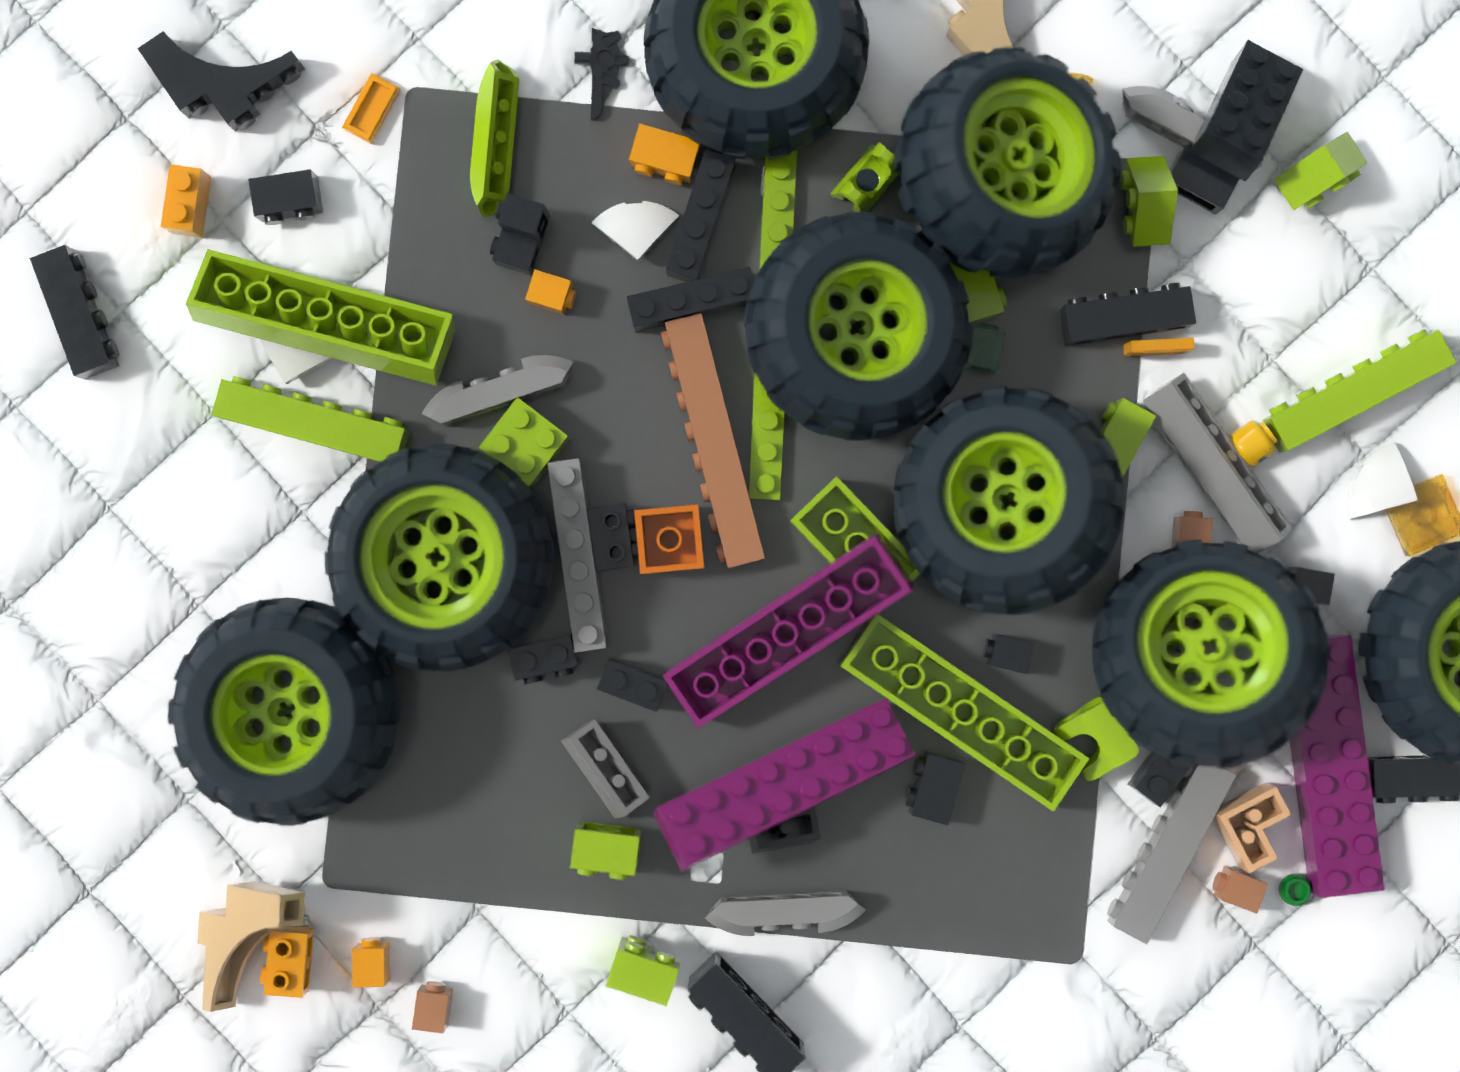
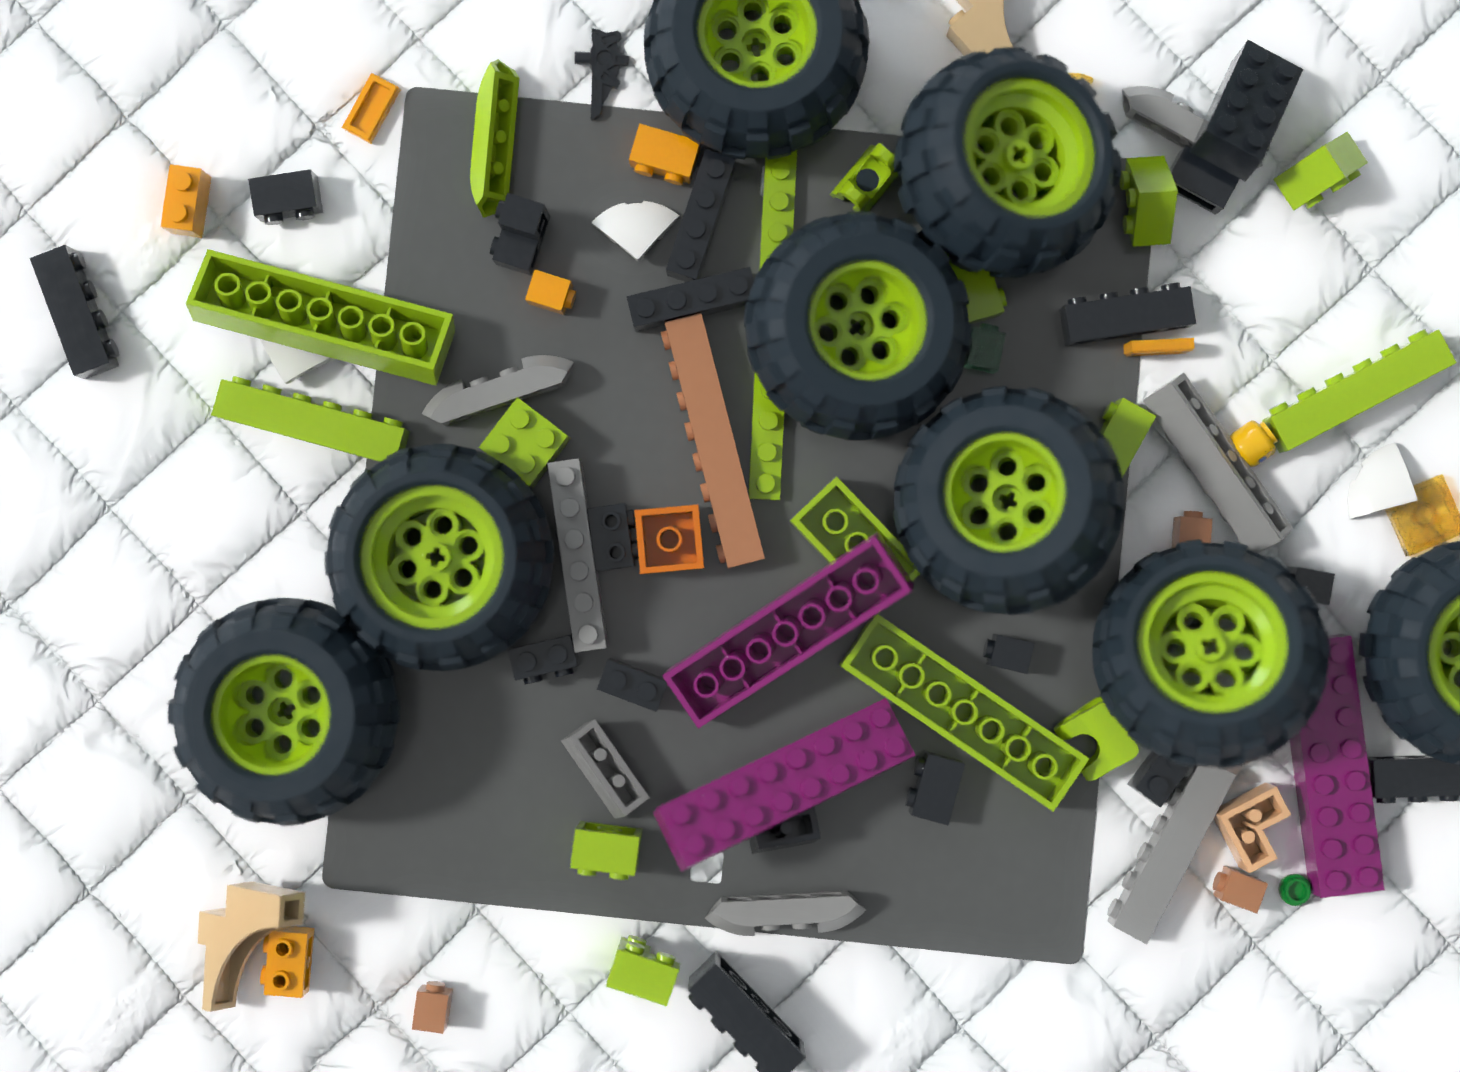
black arch [137,31,305,132] -> none
light orange brick [352,937,390,988] -> none

